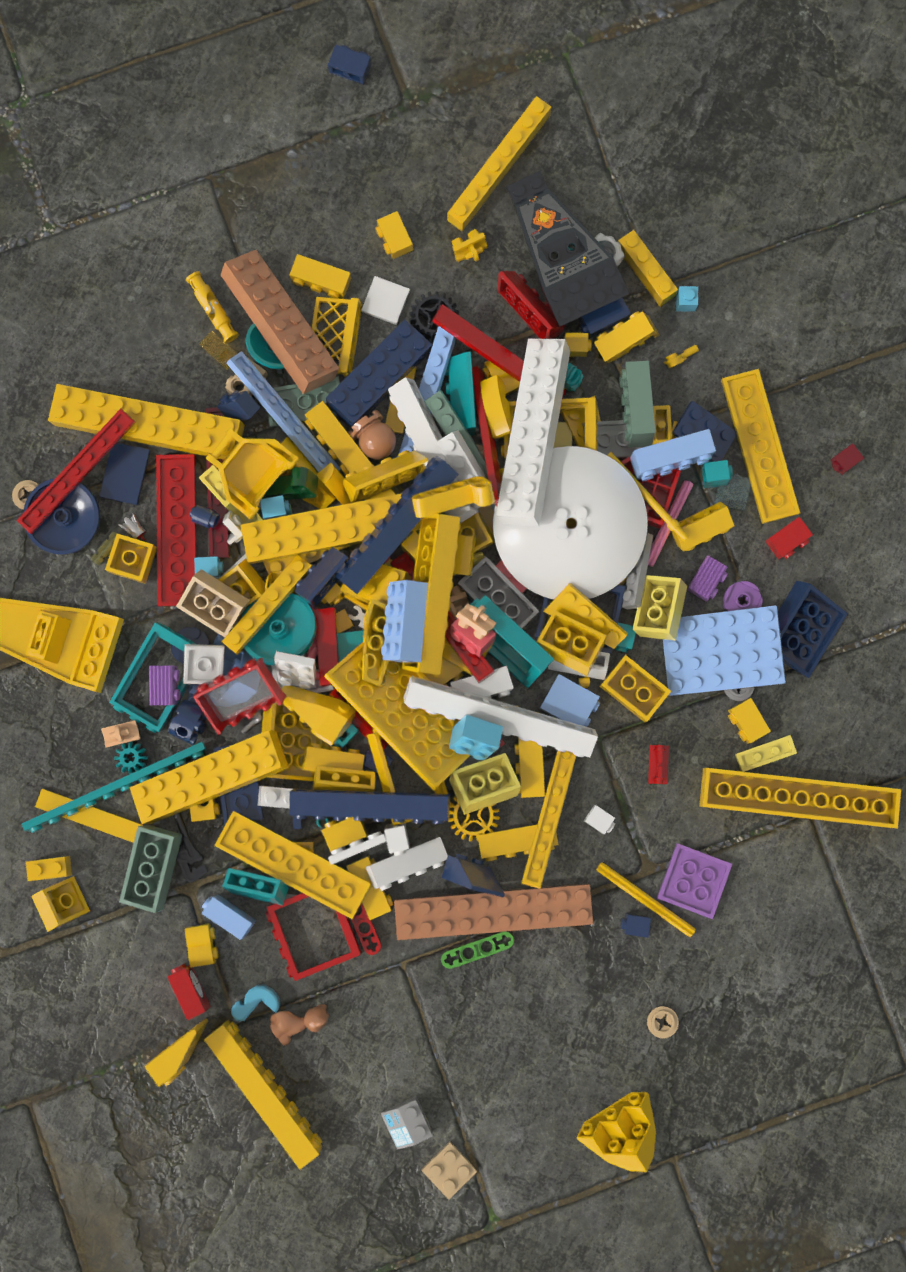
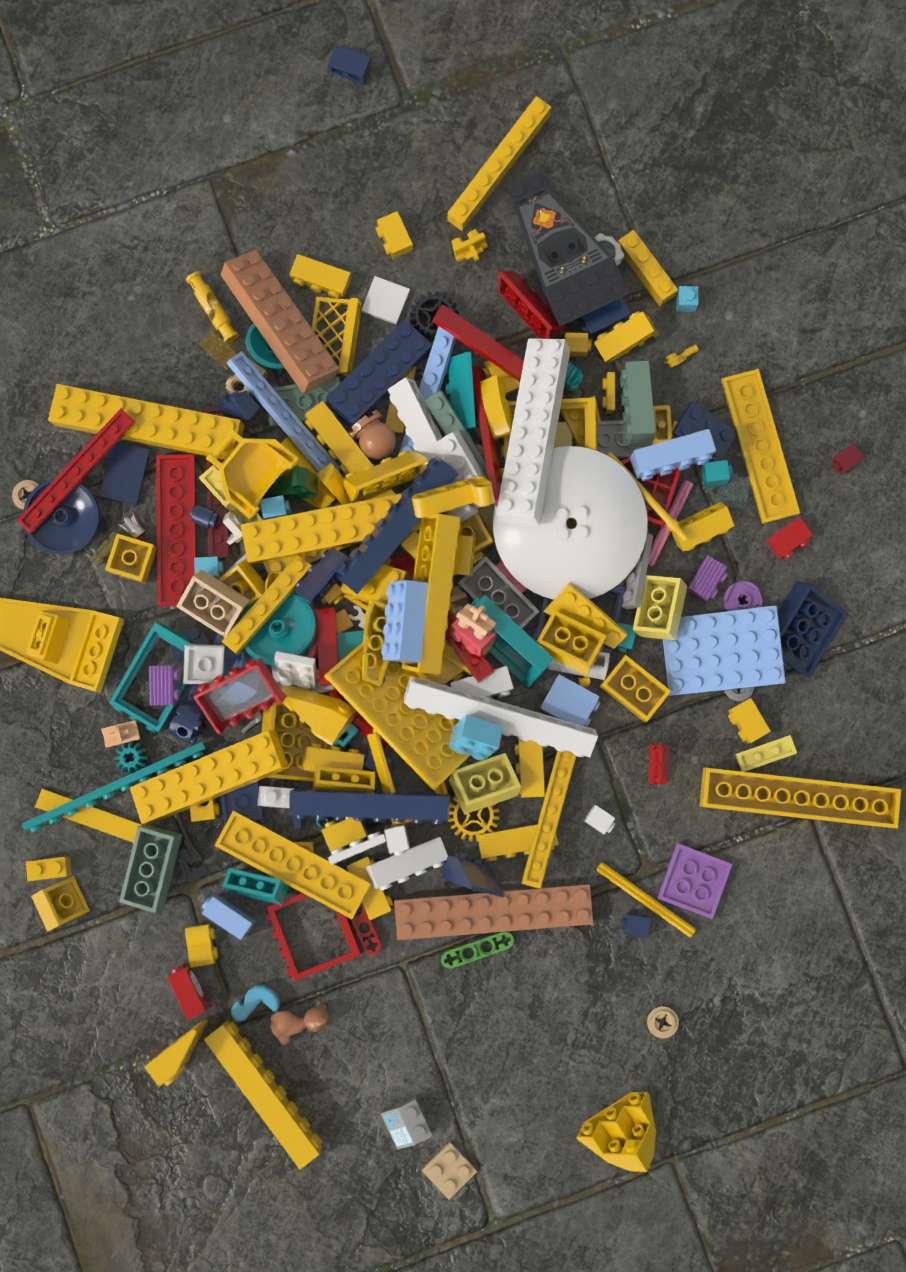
none -> yellow plate [602,372,615,414]

